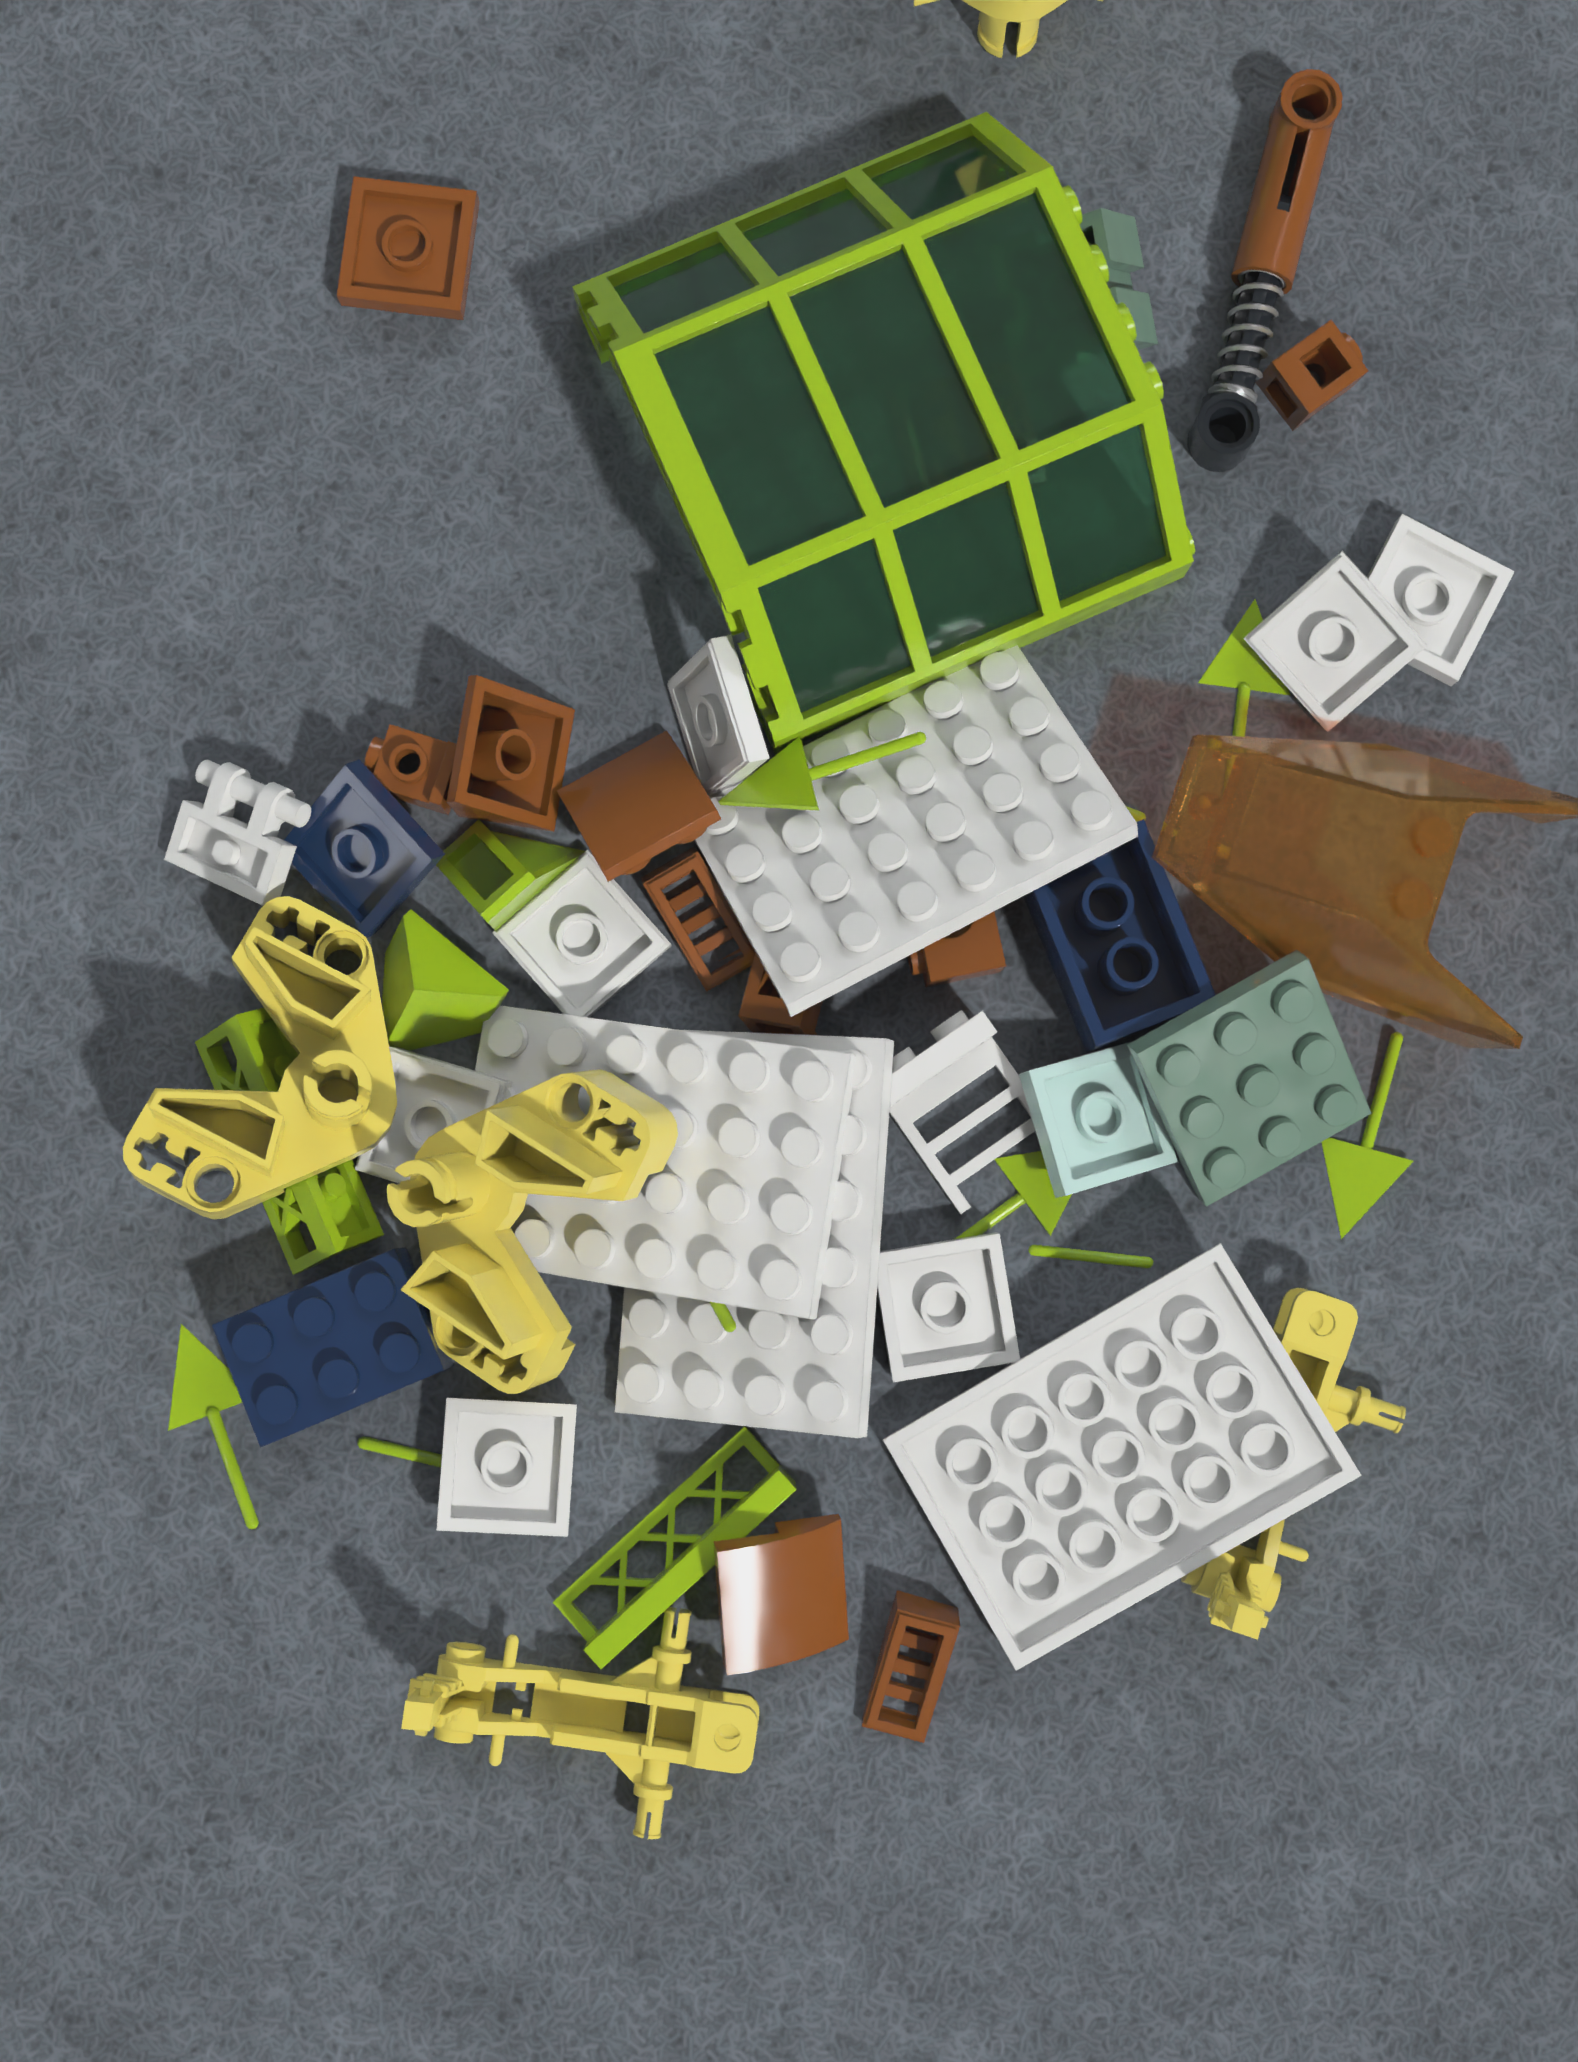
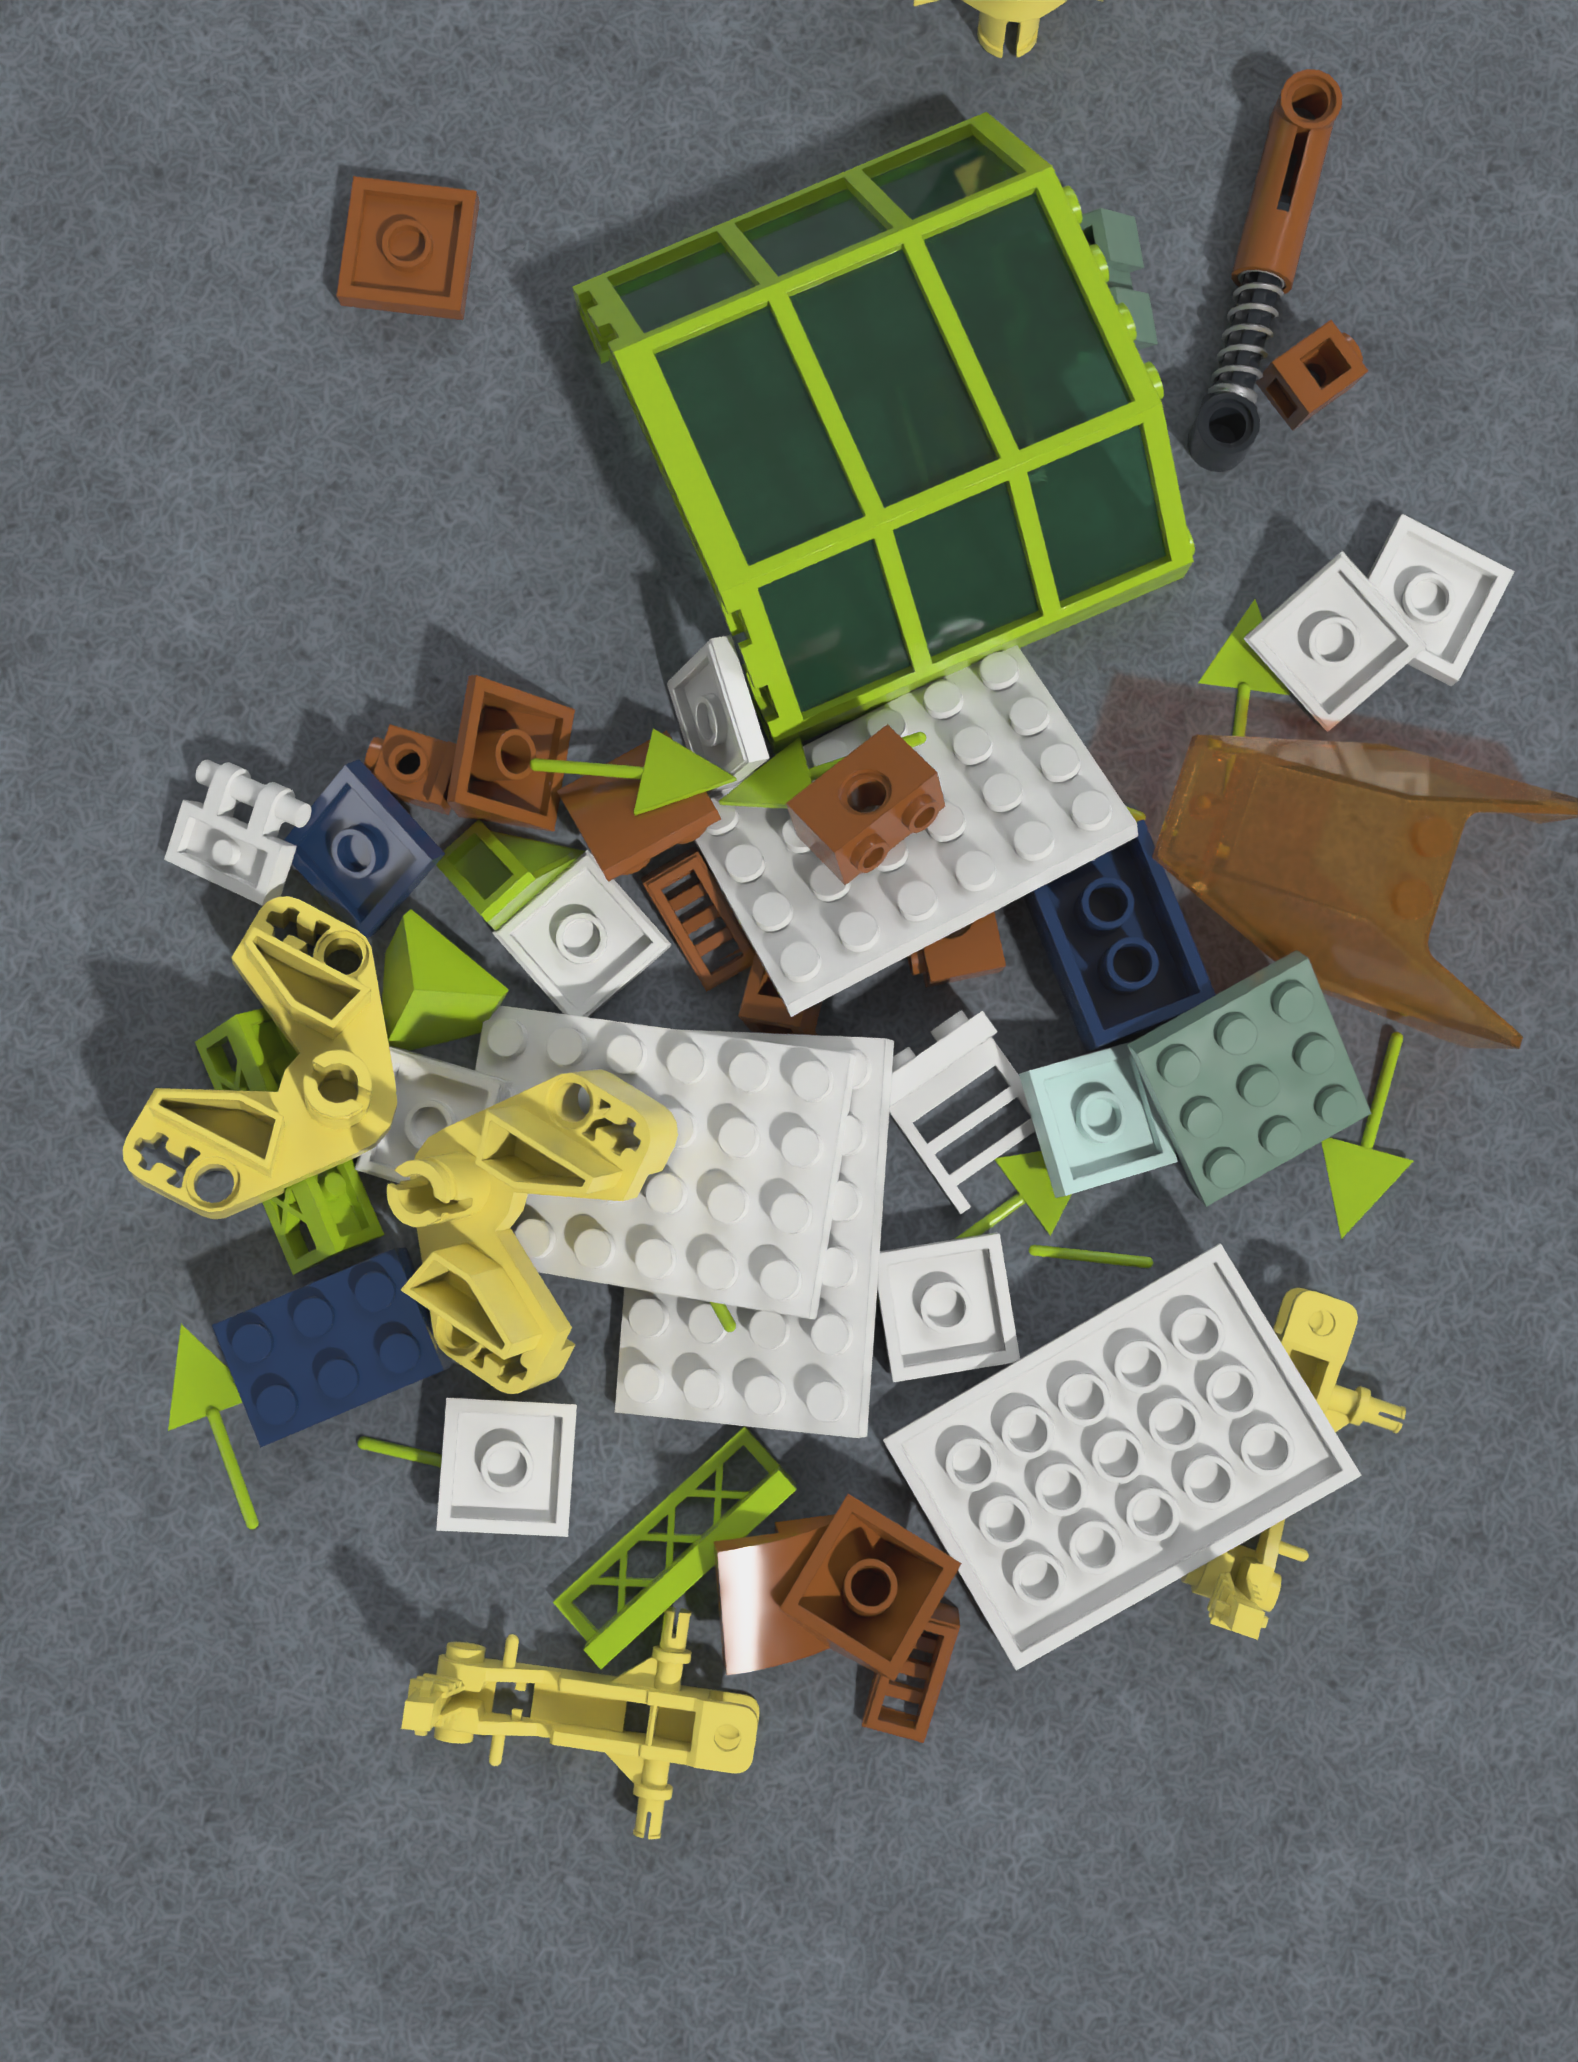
none -> lime piece [530,728,737,816]
none -> dark orange slope [779,1494,962,1682]
none -> dark orange brick [786,724,946,885]

